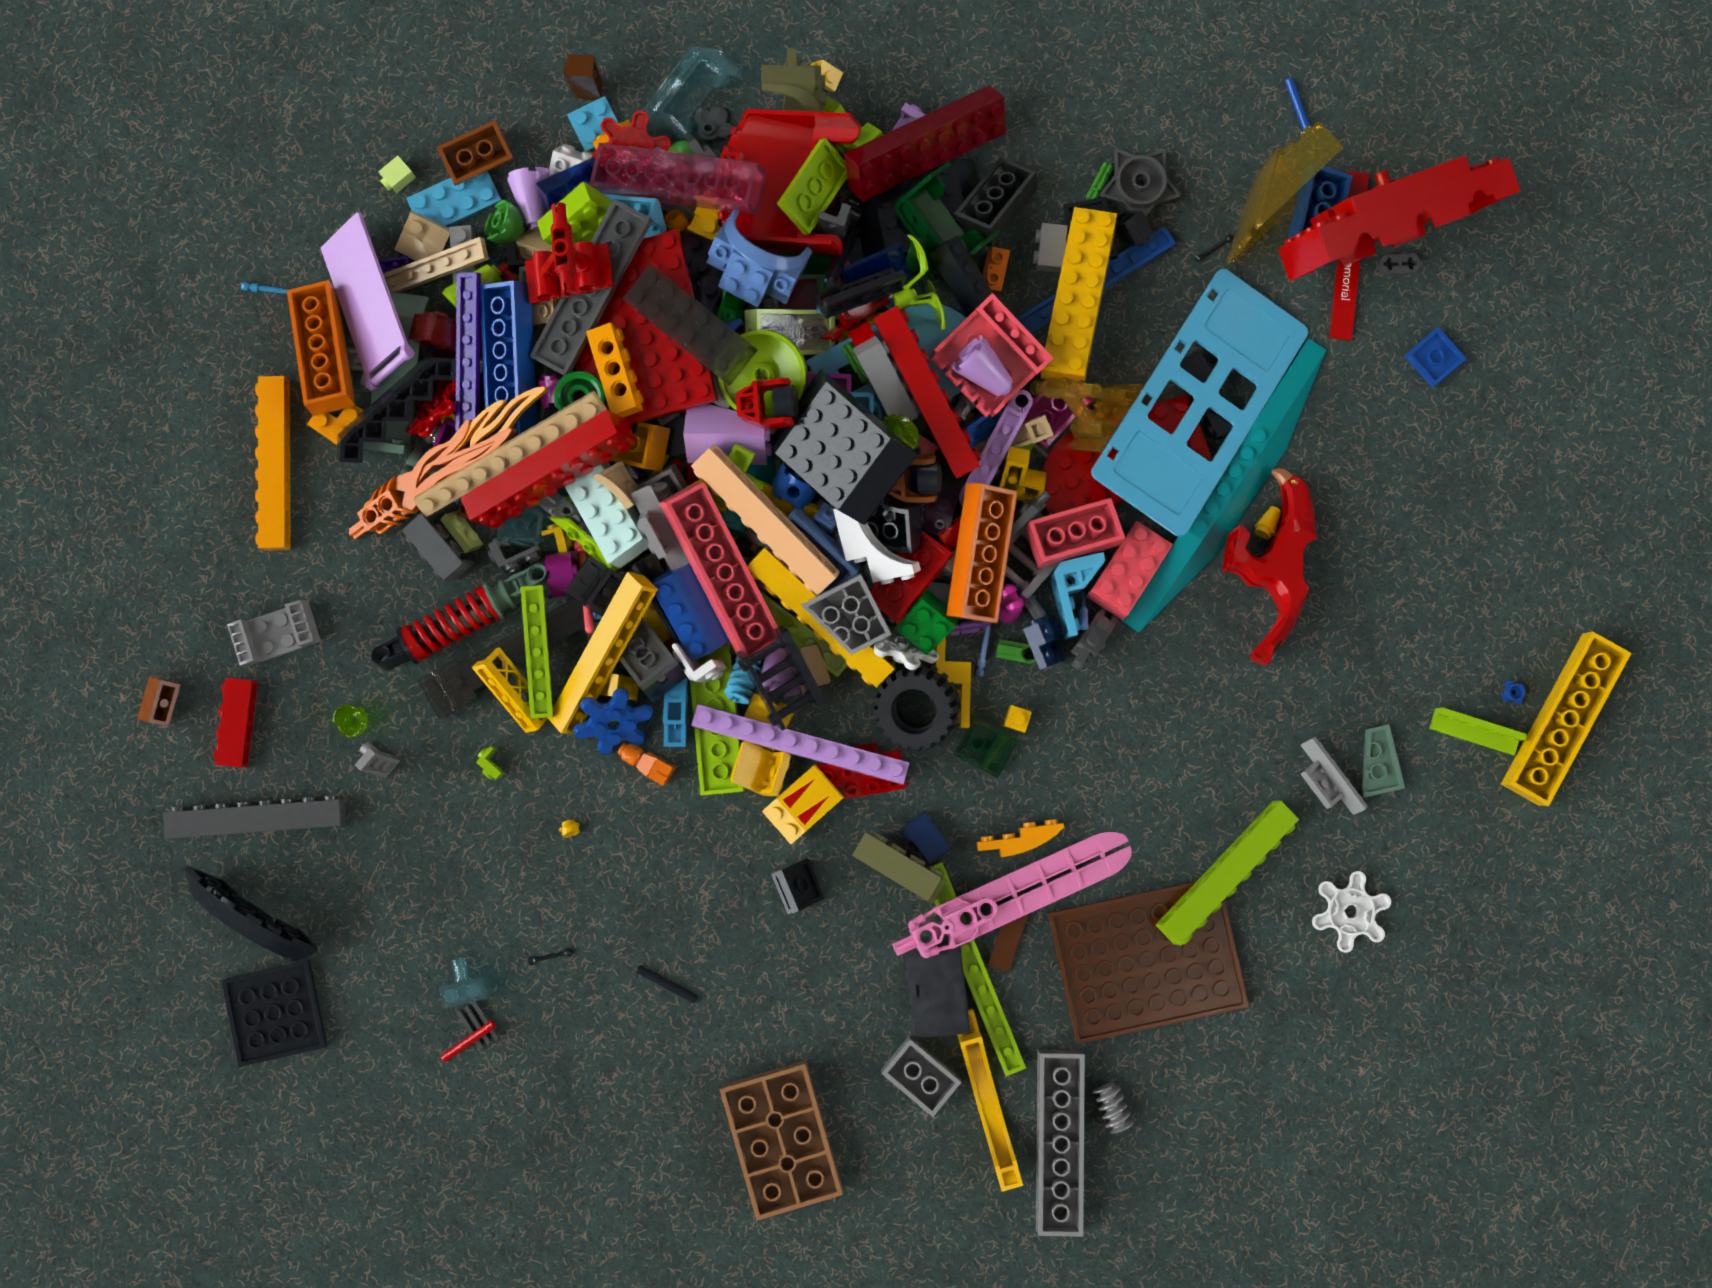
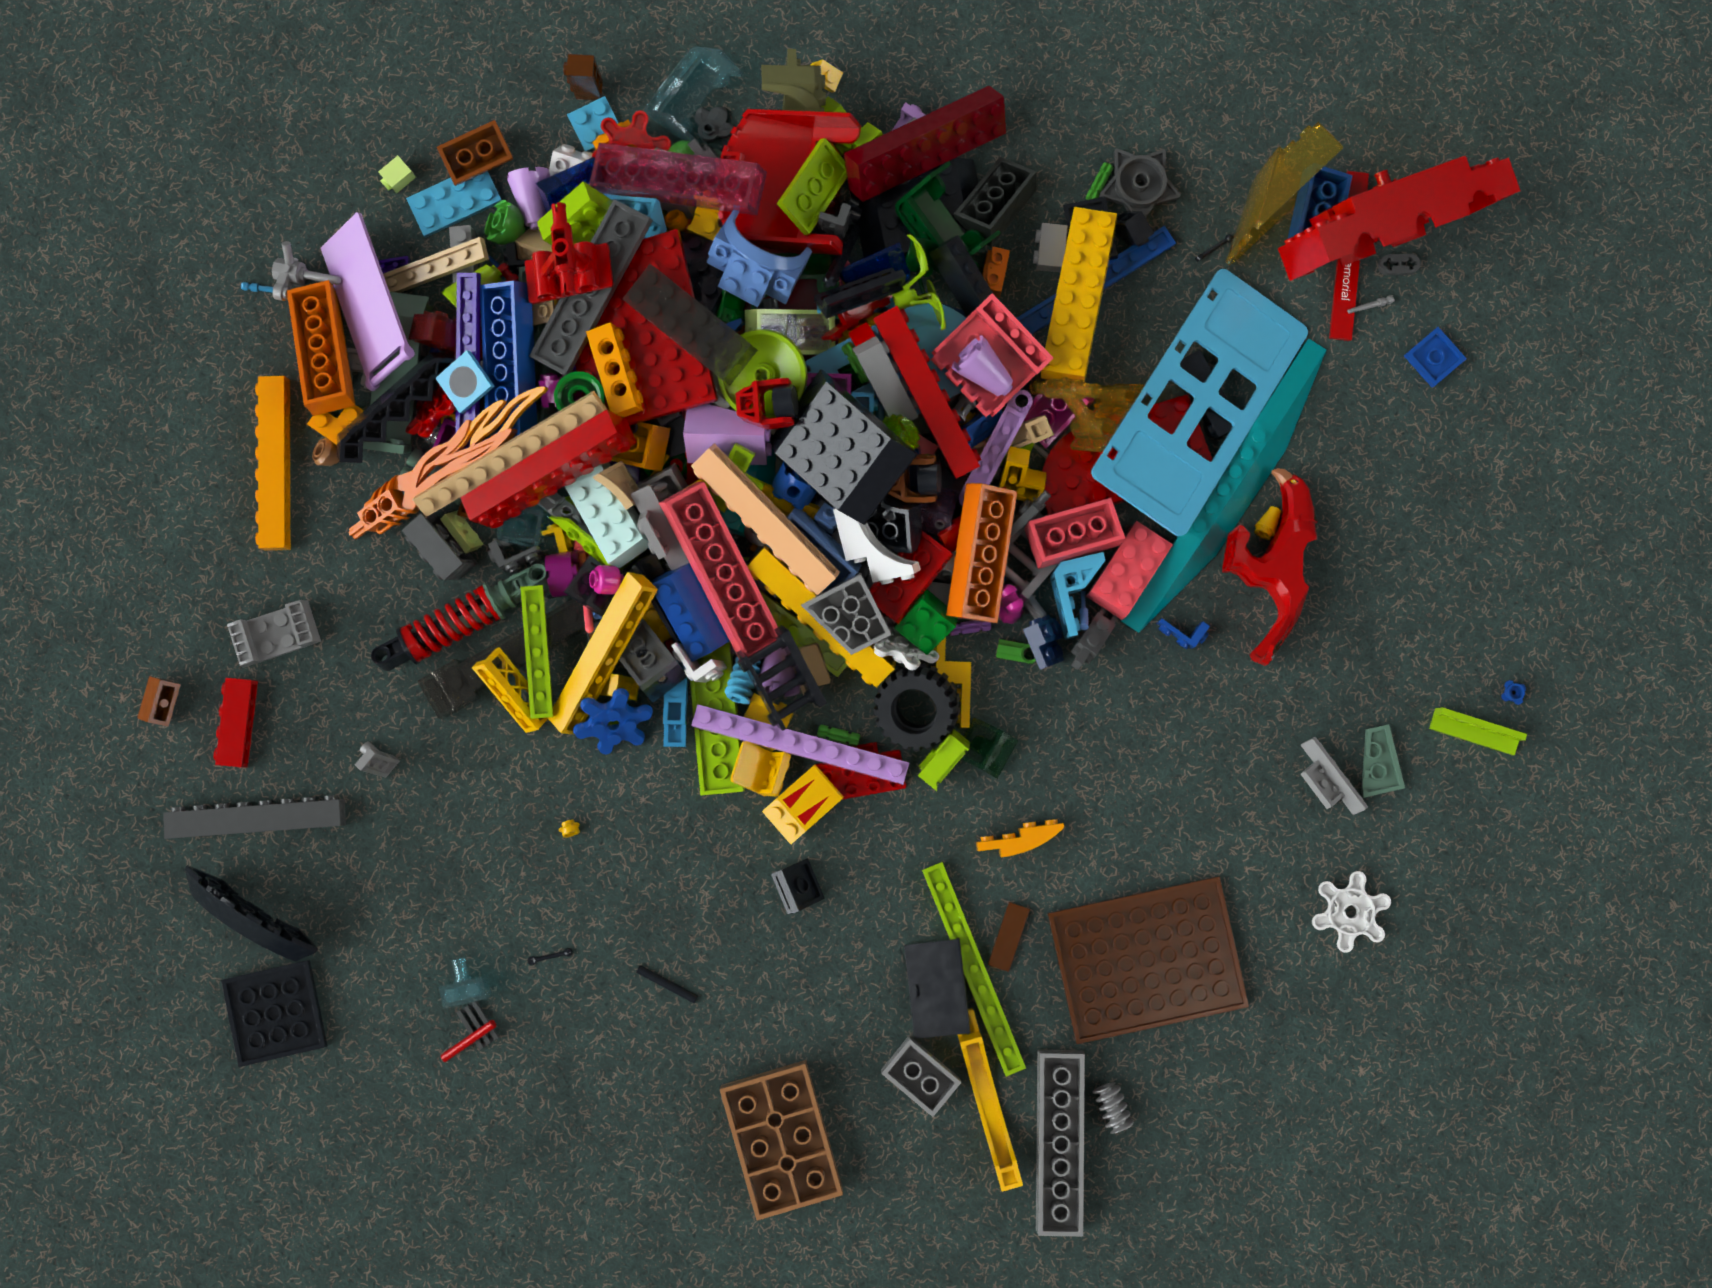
clear neon green hair [332,704,368,738] -> none
tan plate [394,210,450,261] -> none
lime bracket [476,746,505,780] -> none
orange piece [618,743,677,786] -> none
olive brick [852,832,948,903] -> none
bright pink piece [892,832,1132,958] -> none
dark blue brick [903,812,951,863] -> none
medium blue piece [975,625,991,677] -> none
yellow brick [1002,705,1032,733] -> none
lime brick [1156,801,1299,945] -> none
blue bar [1285,77,1314,140] -> none
yellow brick [1501,632,1631,806] -> none
none -> light grey piece [272,241,341,301]
none -> medium nougat cone [312,438,339,466]
none -> medium azure tile [436,350,495,414]
none -> dark pink head [589,565,624,595]
none -> bright green axle [817,725,860,746]
none -> lime piece [918,728,970,791]
none -> blue bracket [1156,618,1210,649]
none -> light grey piece [1347,295,1395,313]

